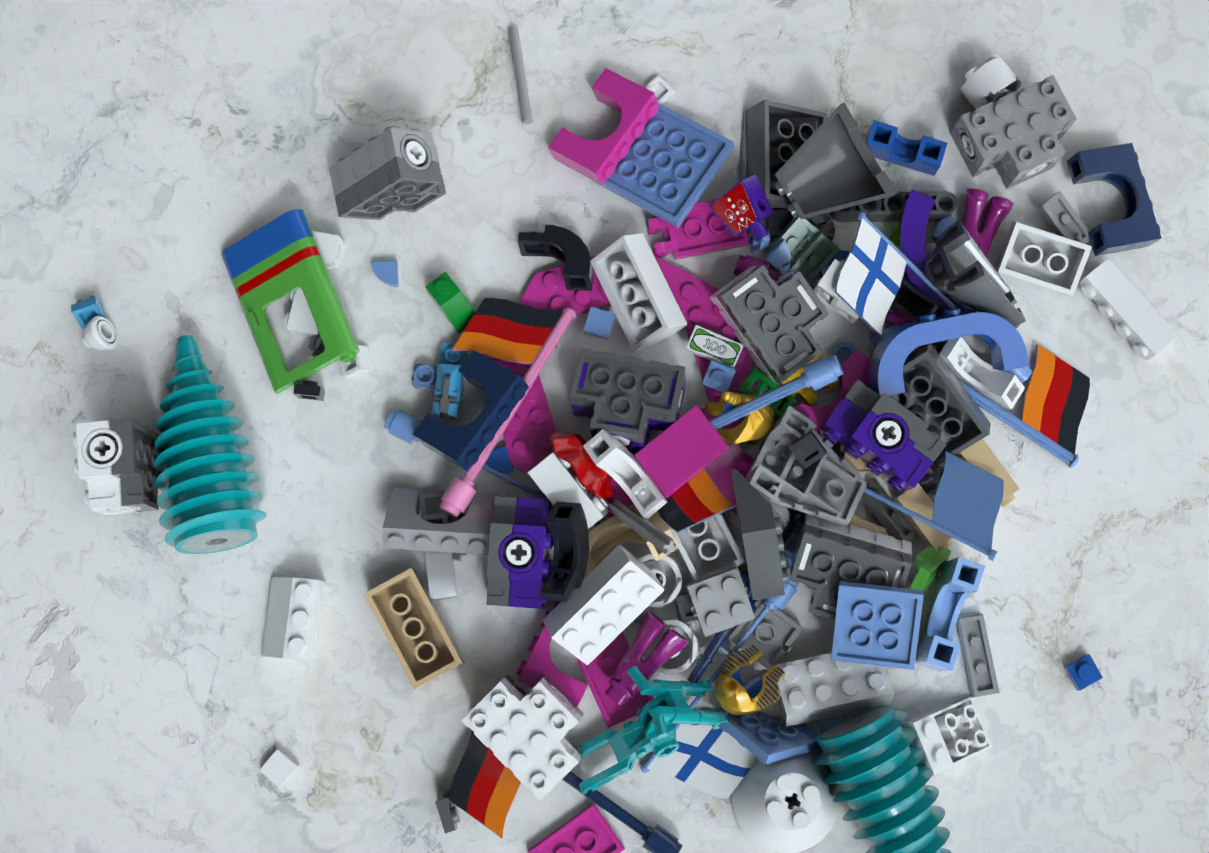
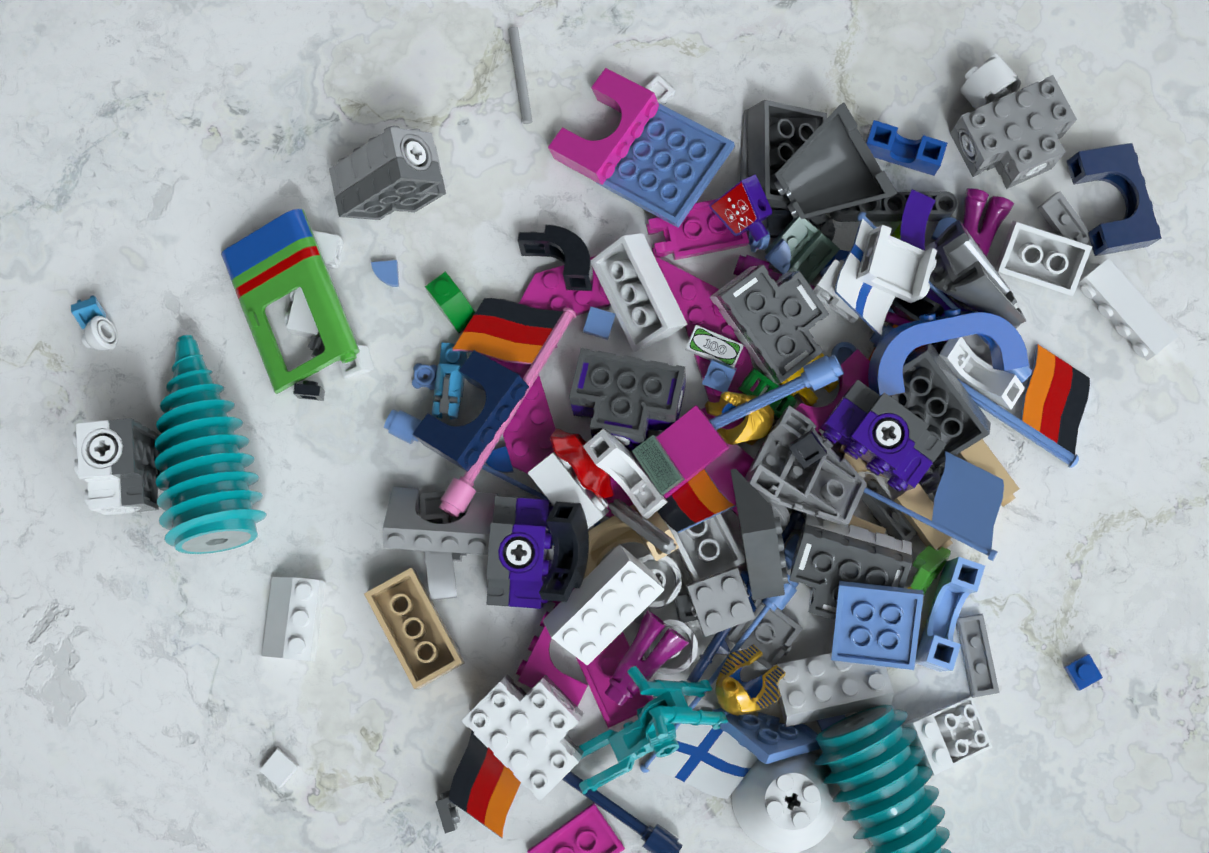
none -> sand green tile [632,435,685,495]
none -> white panel [856,224,937,303]

